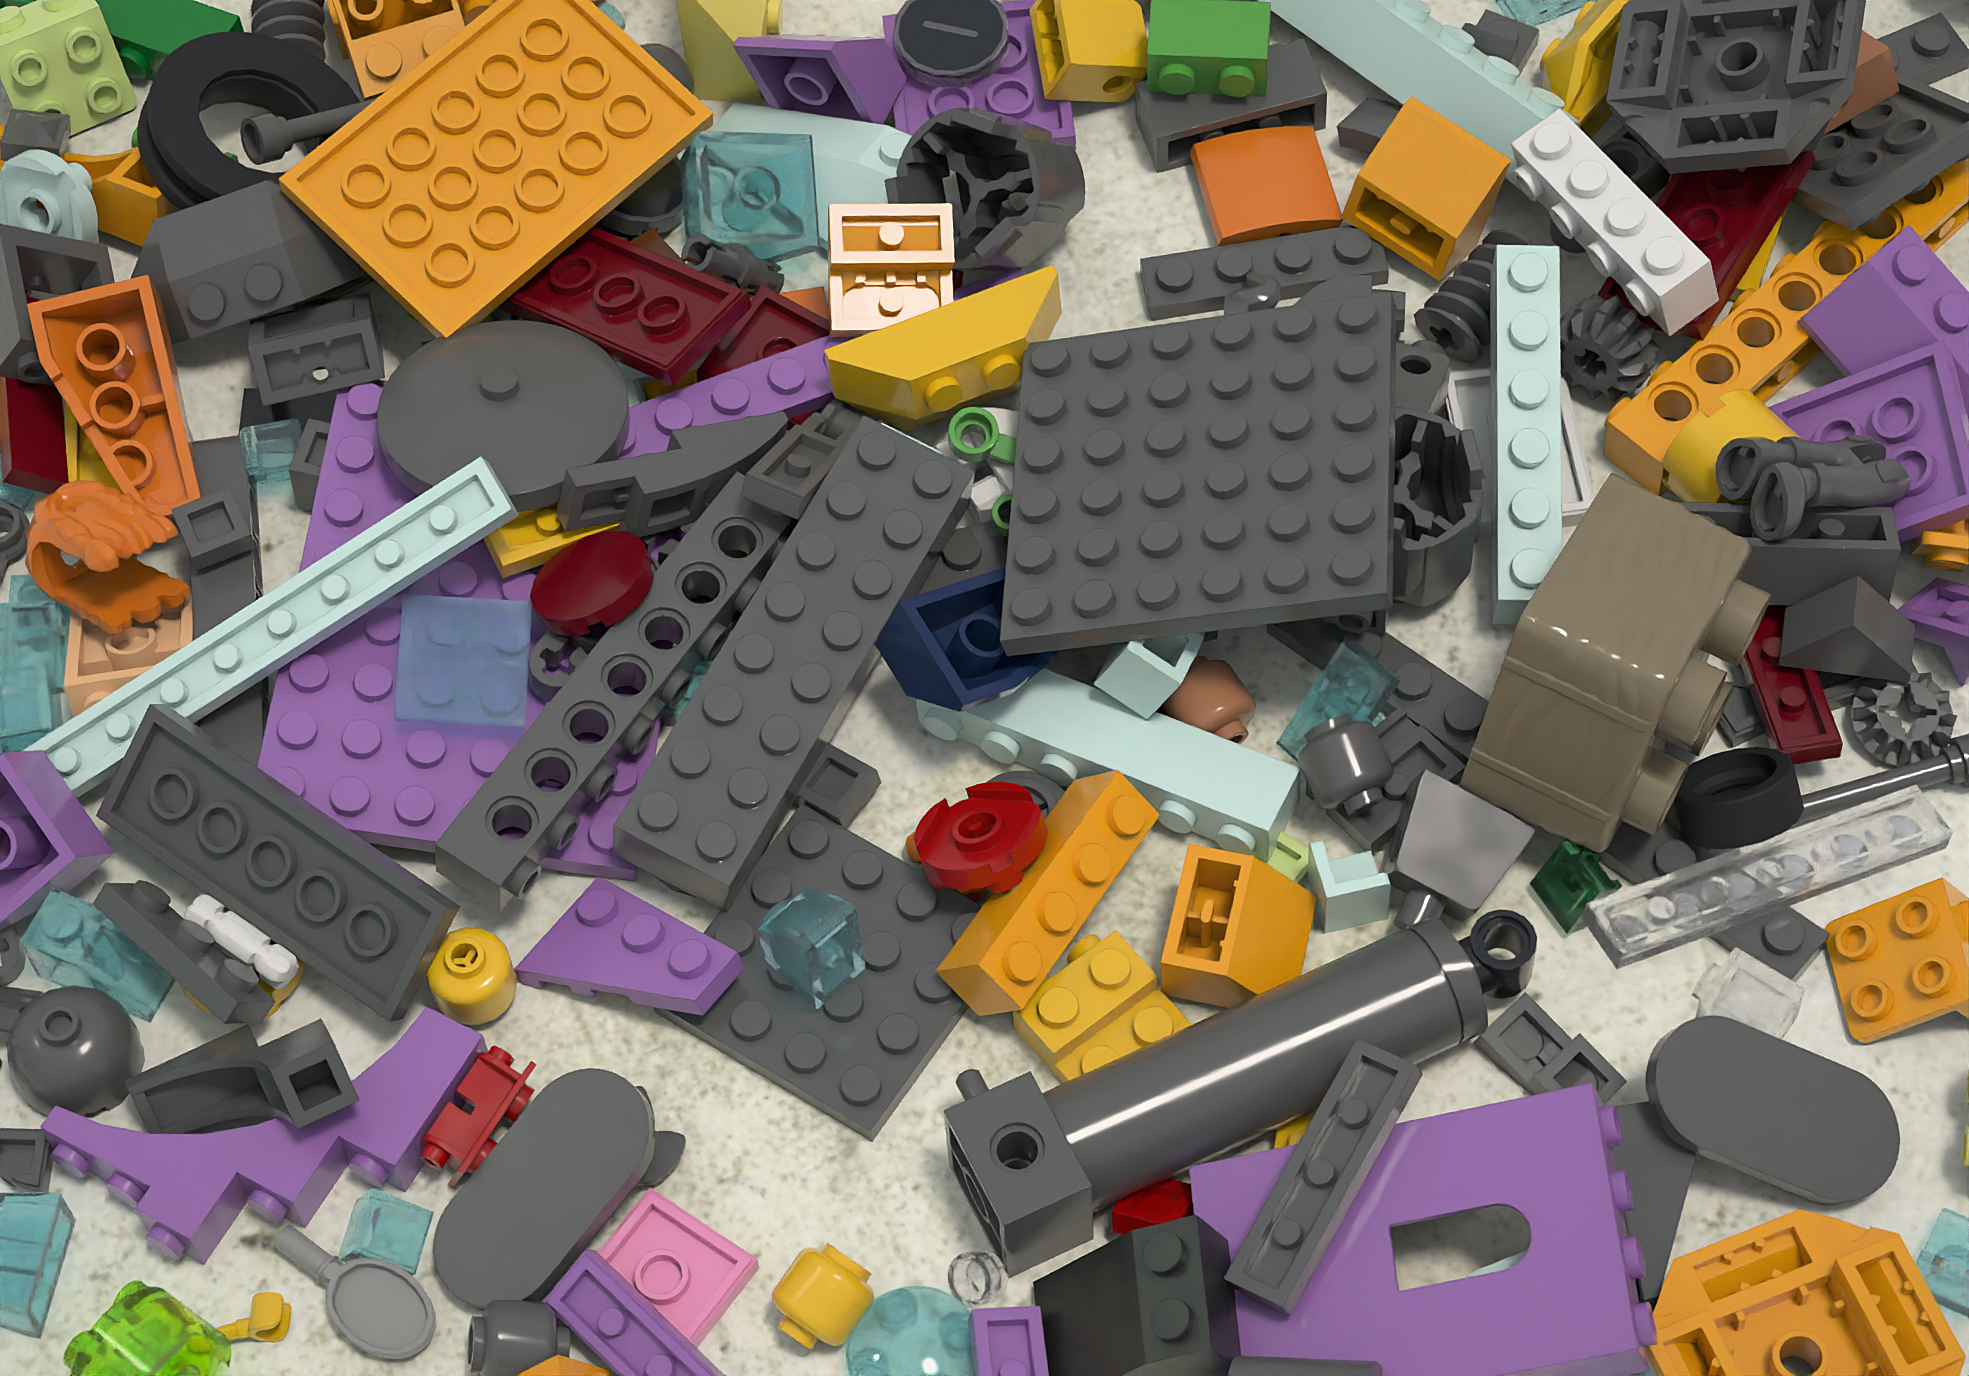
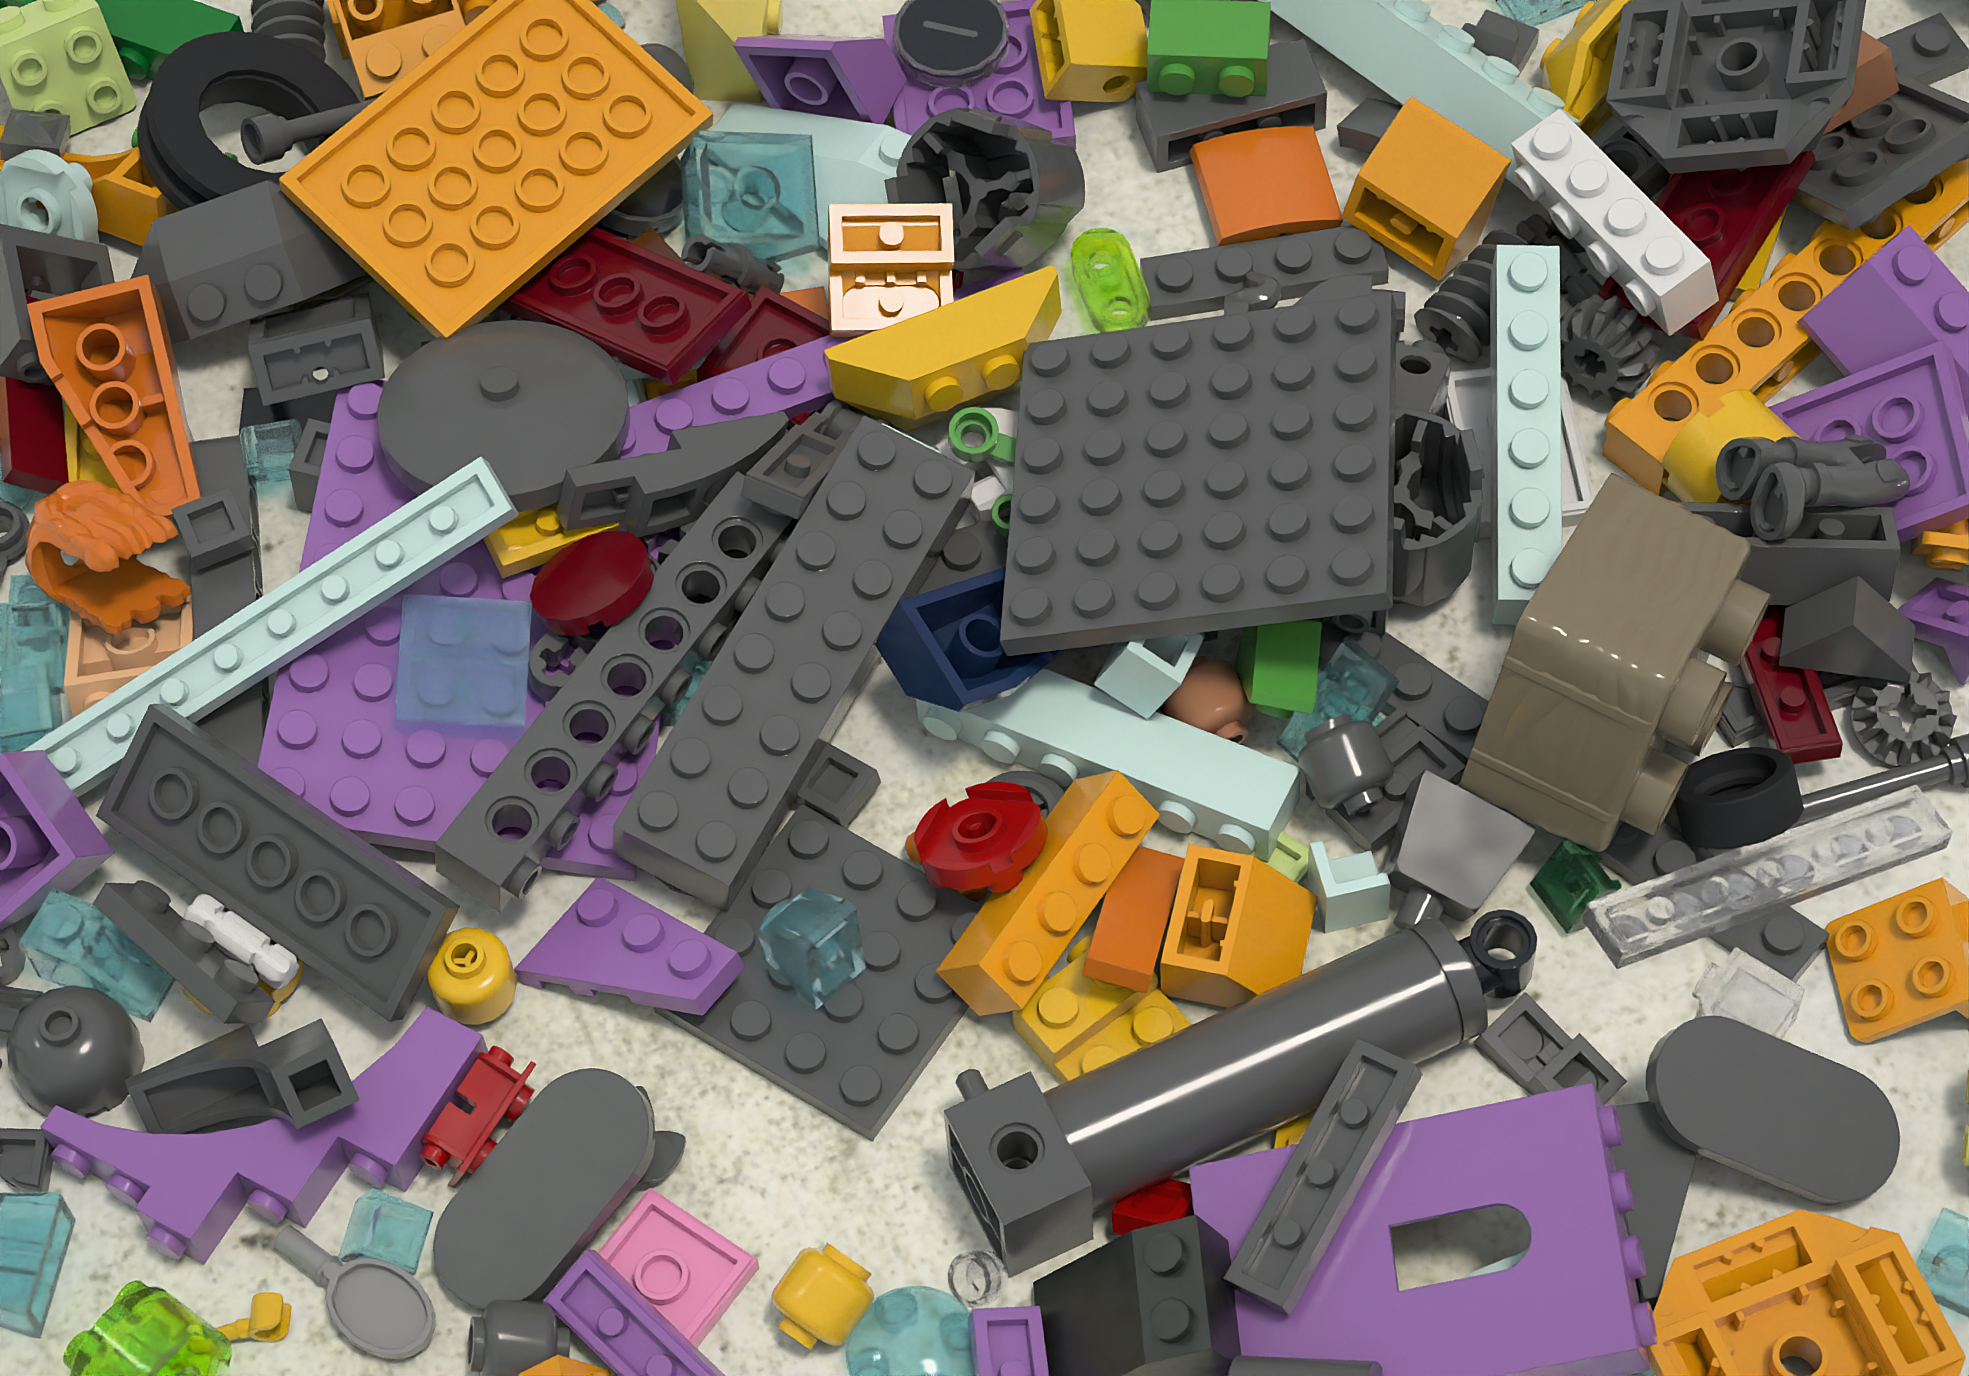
none -> clear neon green plate [1071,228,1150,333]
none -> orange tile [1082,845,1185,993]
none -> bright green slope [1234,618,1322,718]
none -> dark grey axle [1516,214,1602,308]

